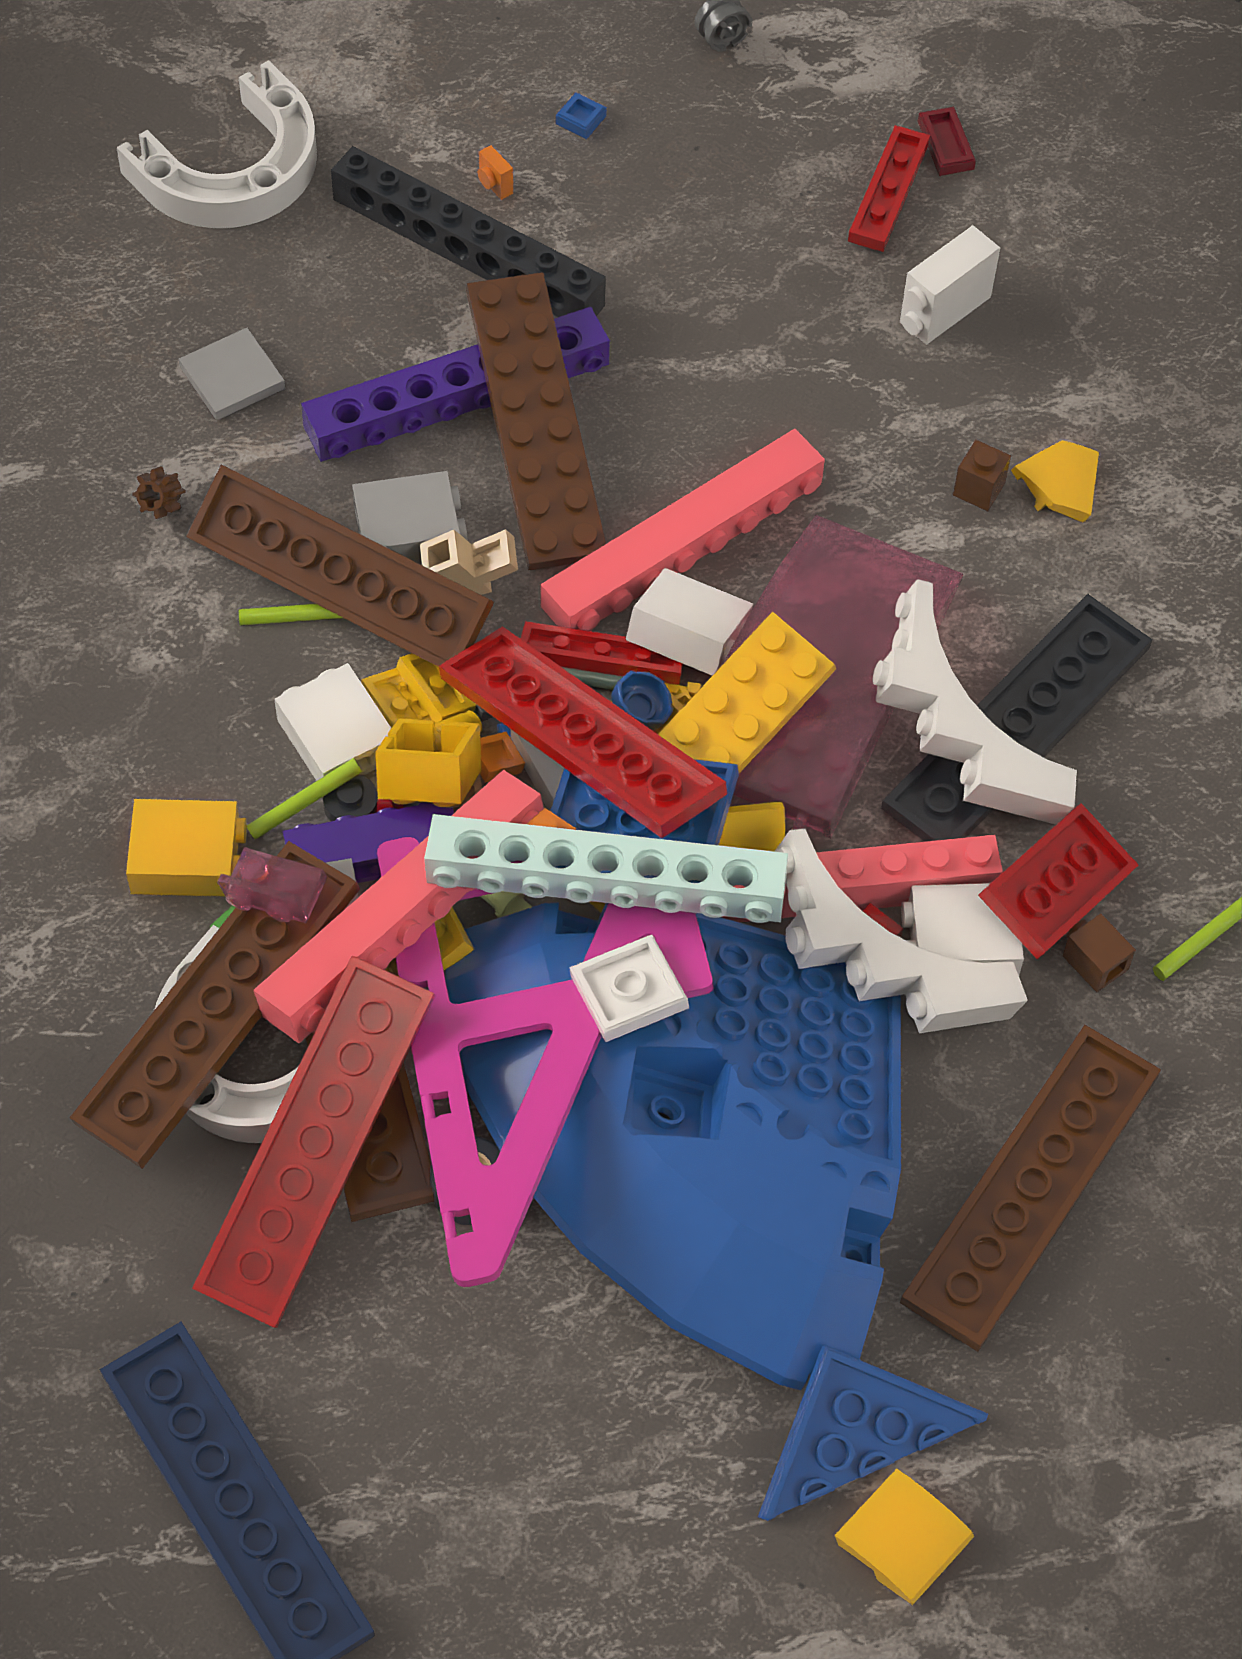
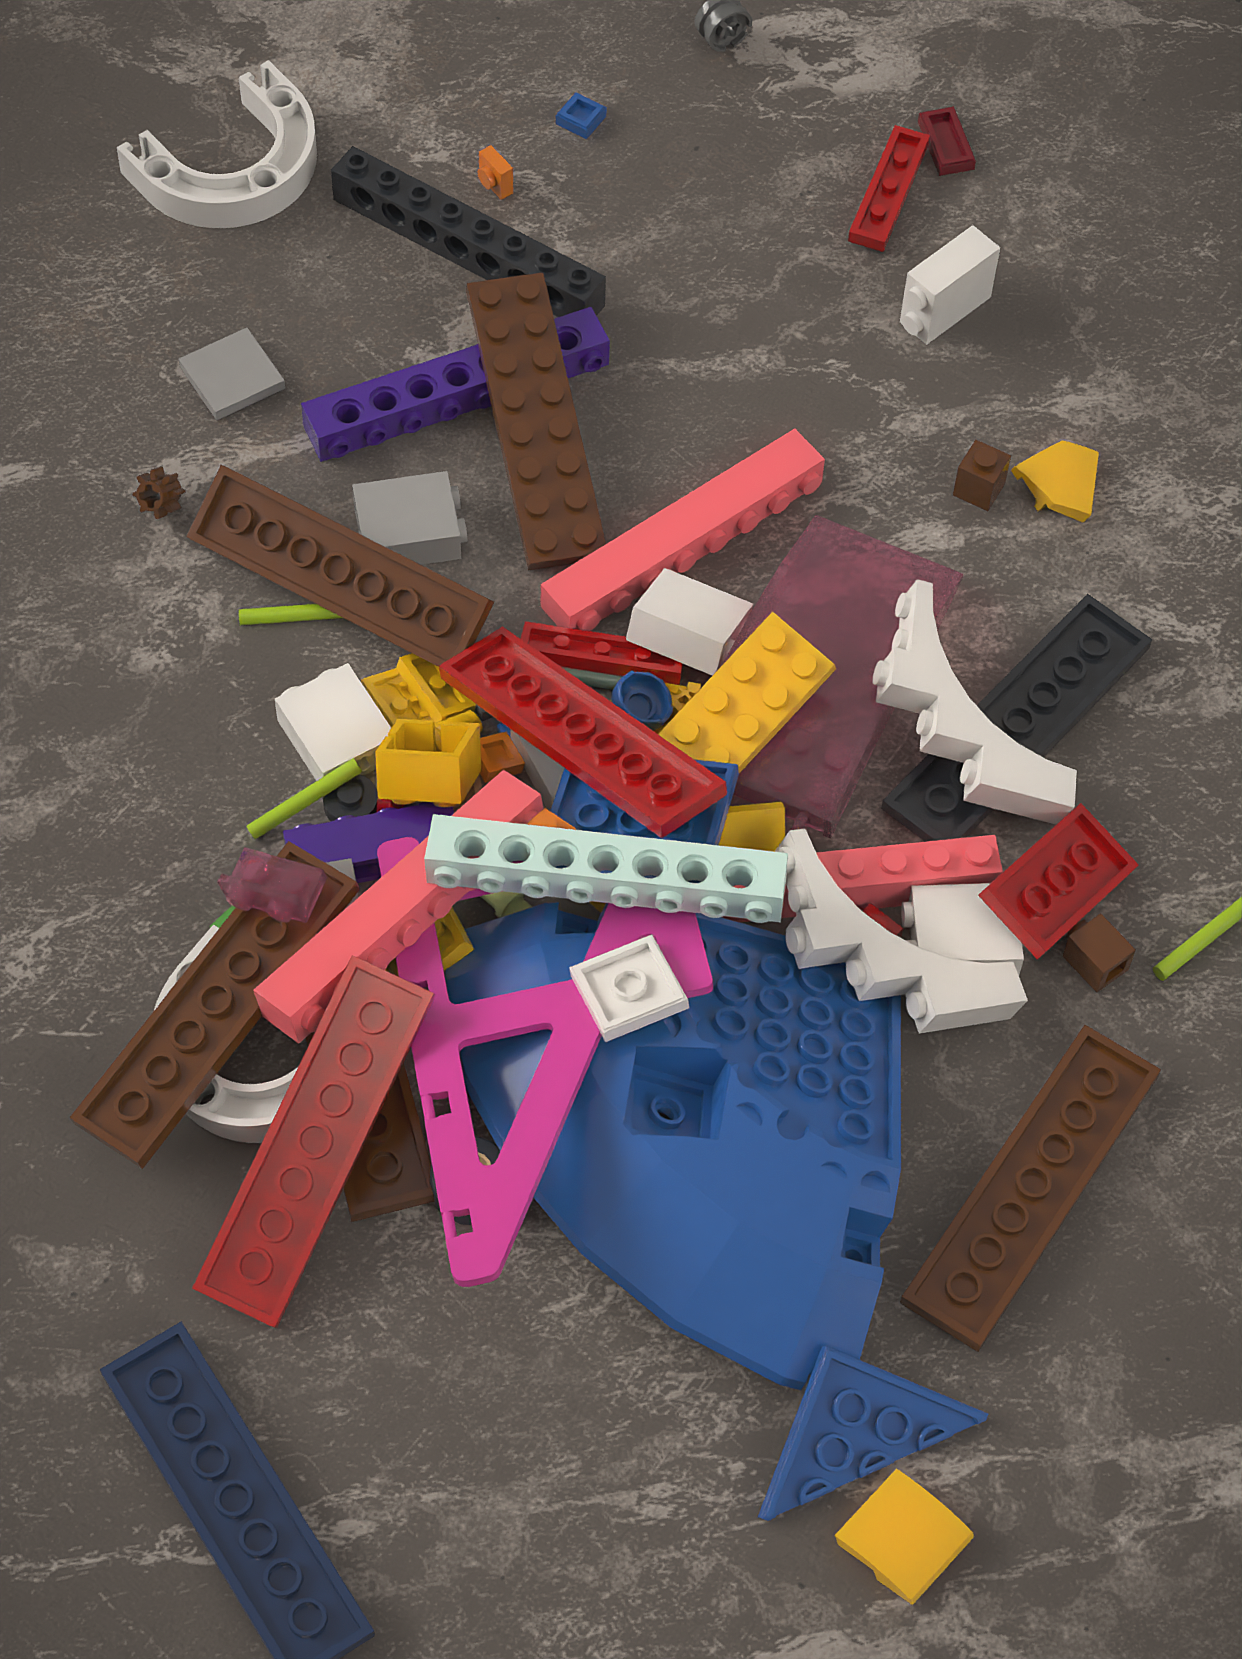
yellow brick [126,799,247,897] -> none
tan brick [420,529,518,595] -> none

